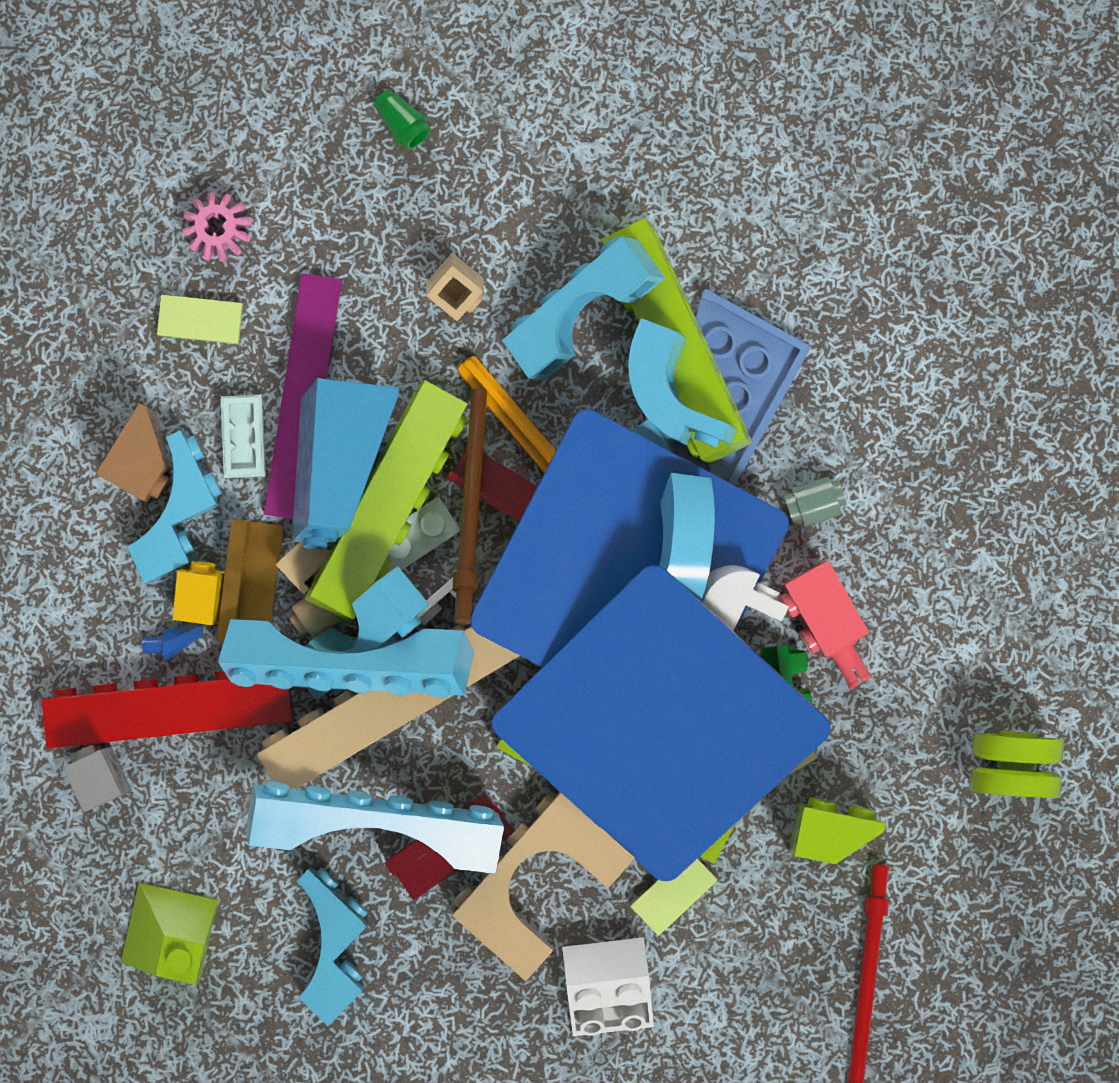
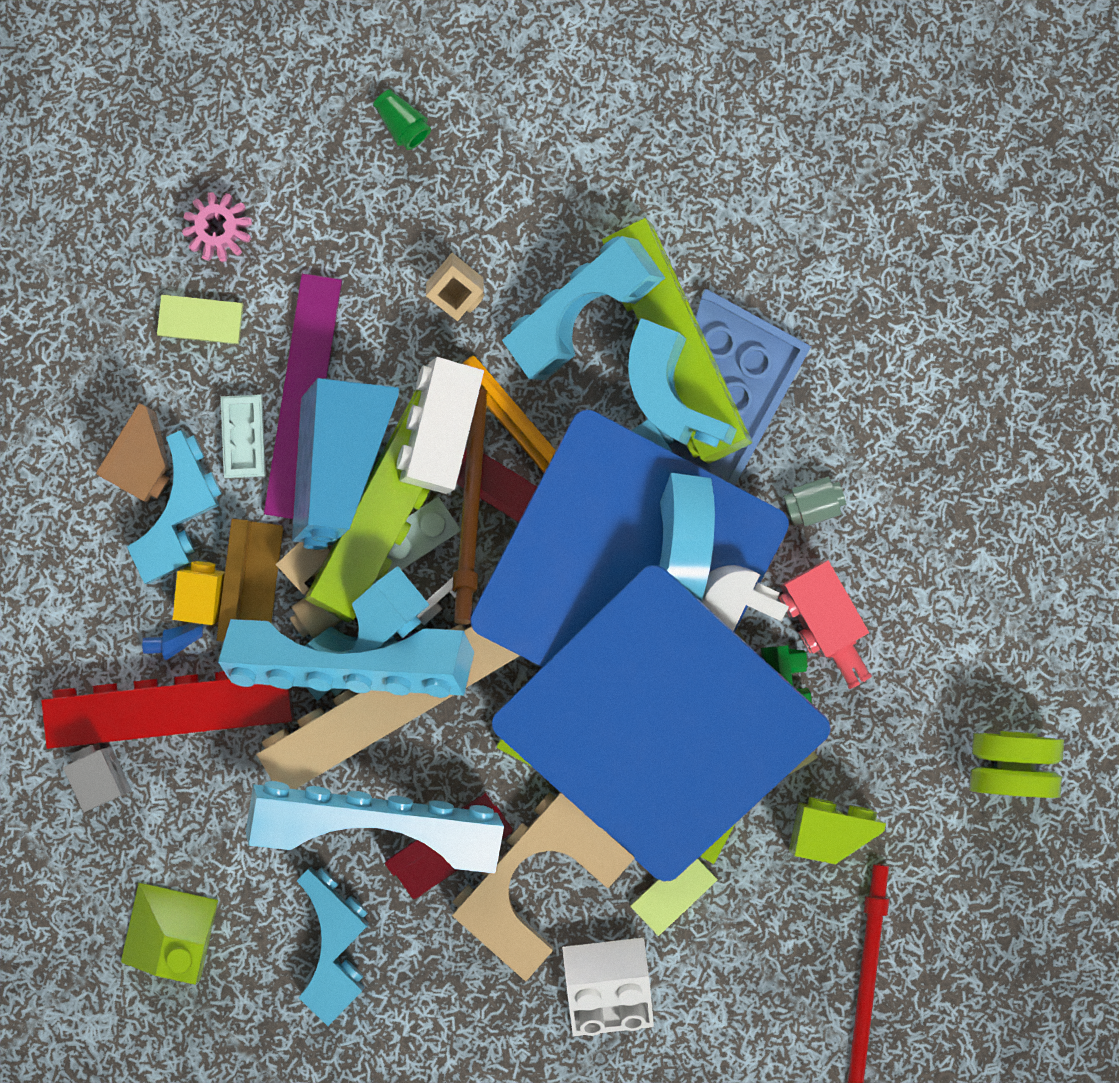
none -> white brick [396,357,484,494]

